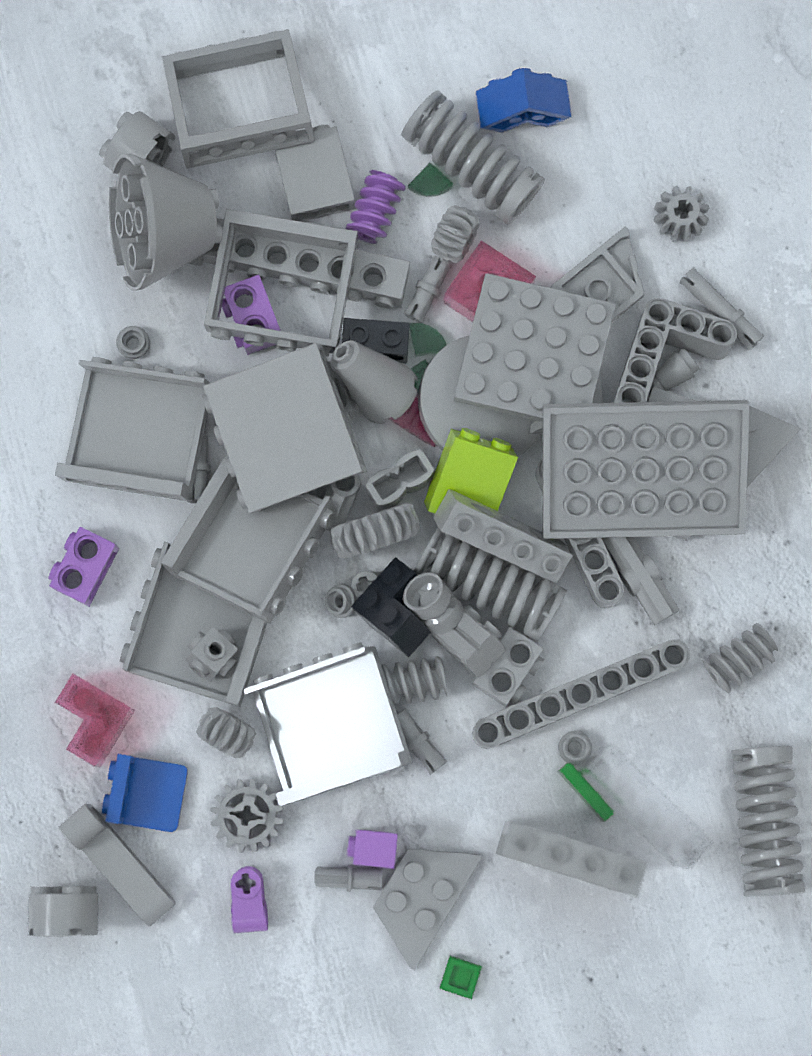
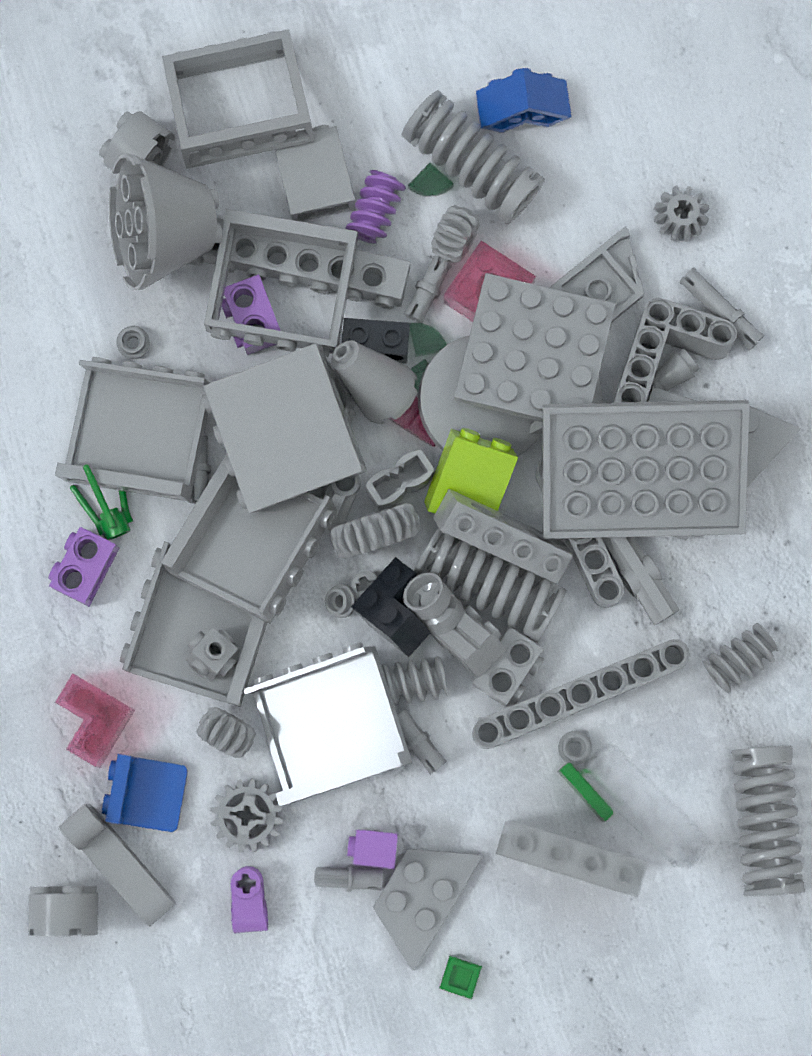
none -> green plant [70,464,133,541]

